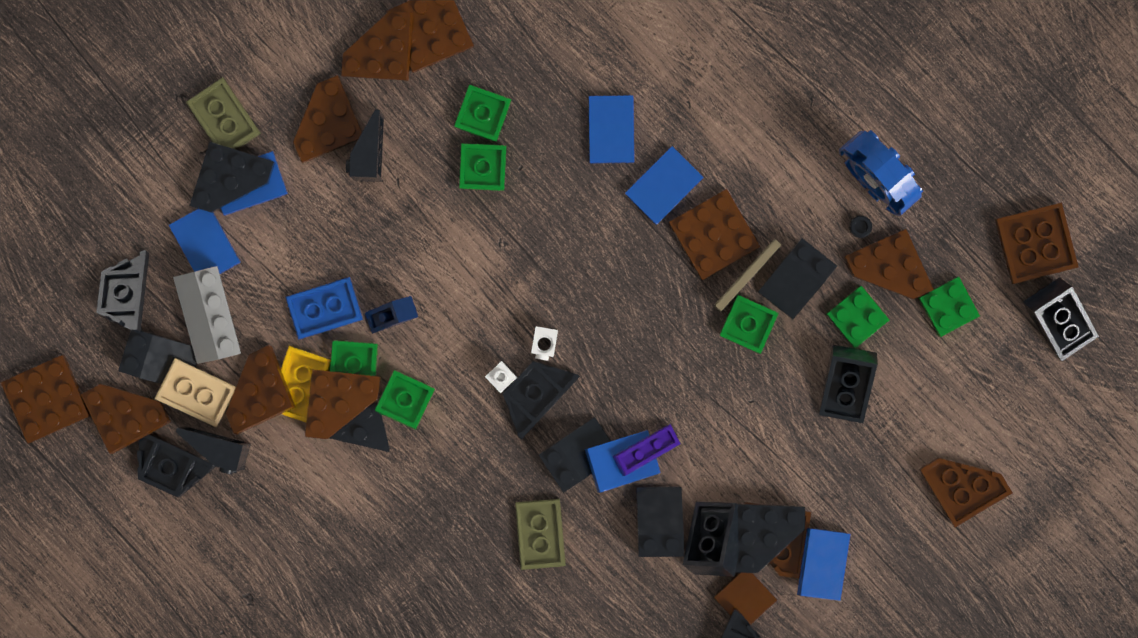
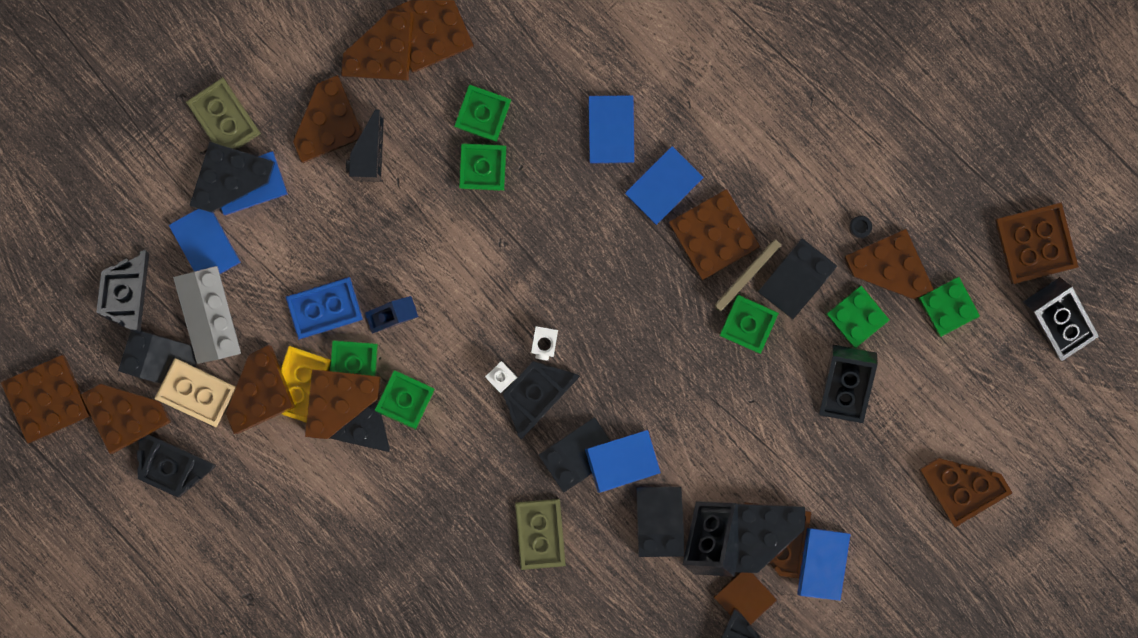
black slope [176,426,251,474] -> none
dark purple tile [613,424,680,476] -> none
blue piece [839,130,923,216] -> none

